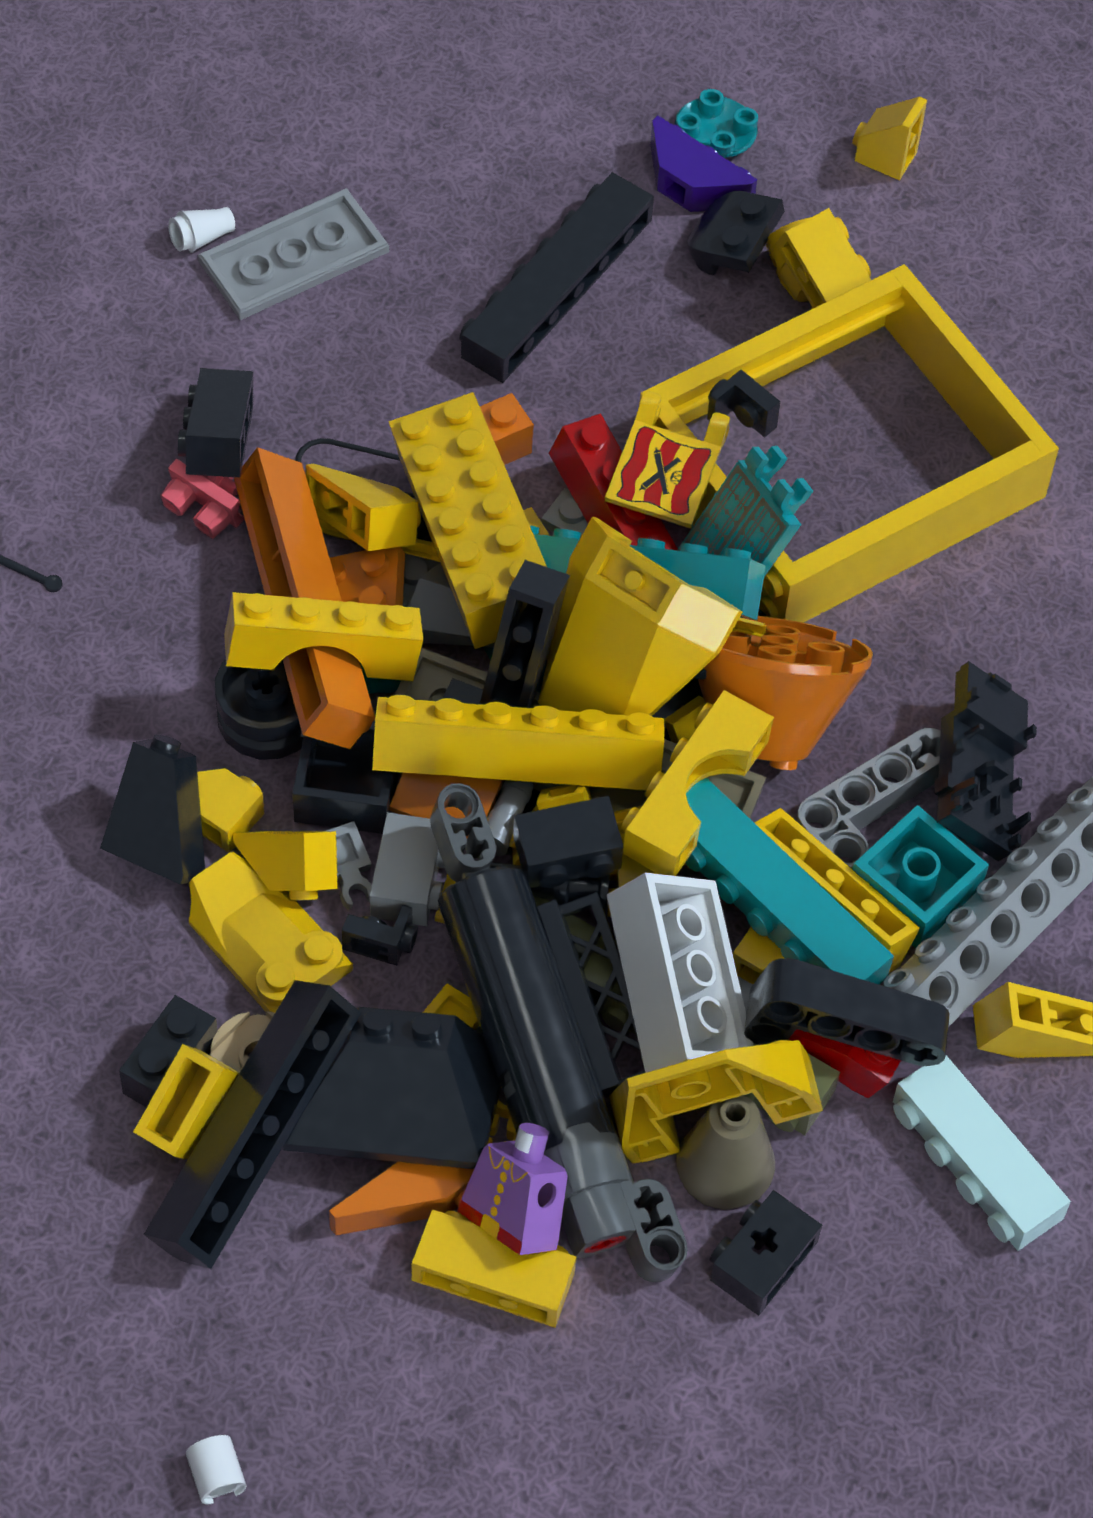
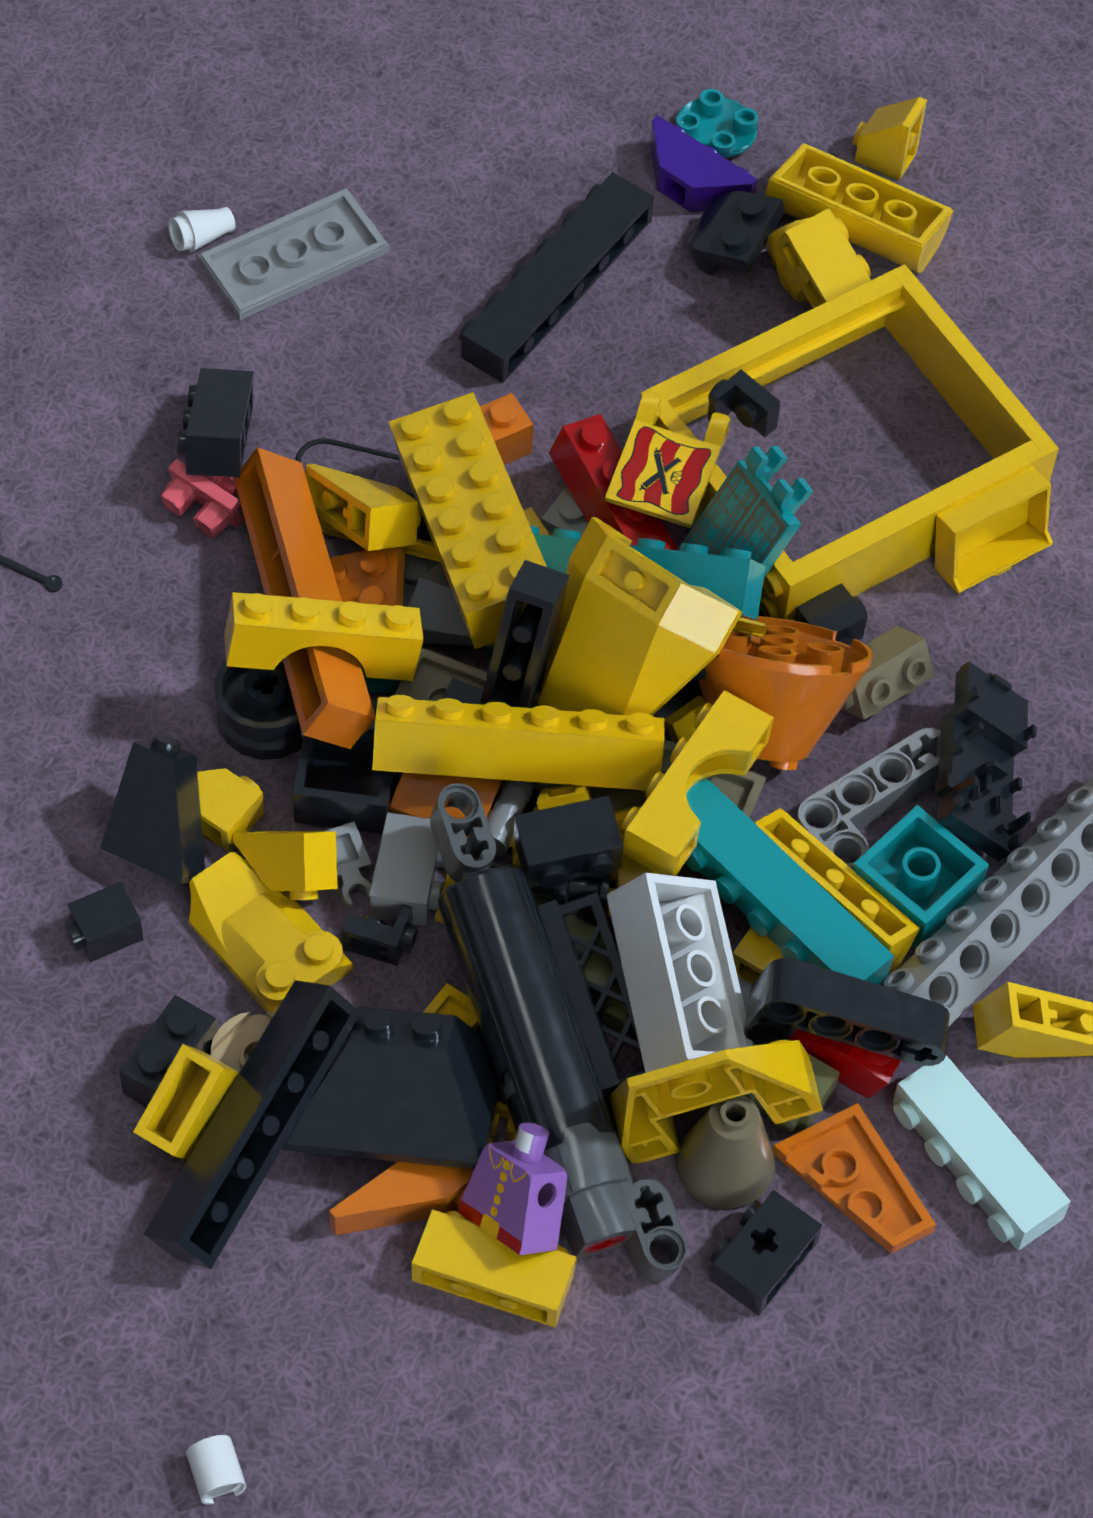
none -> black brick [64,881,143,963]
none -> yellow brick [765,143,954,273]
none -> orange wing [772,1103,936,1254]
none -> black brick [794,584,868,646]
none -> dark tan brick [840,625,935,720]
none -> yellow container [934,465,1053,594]

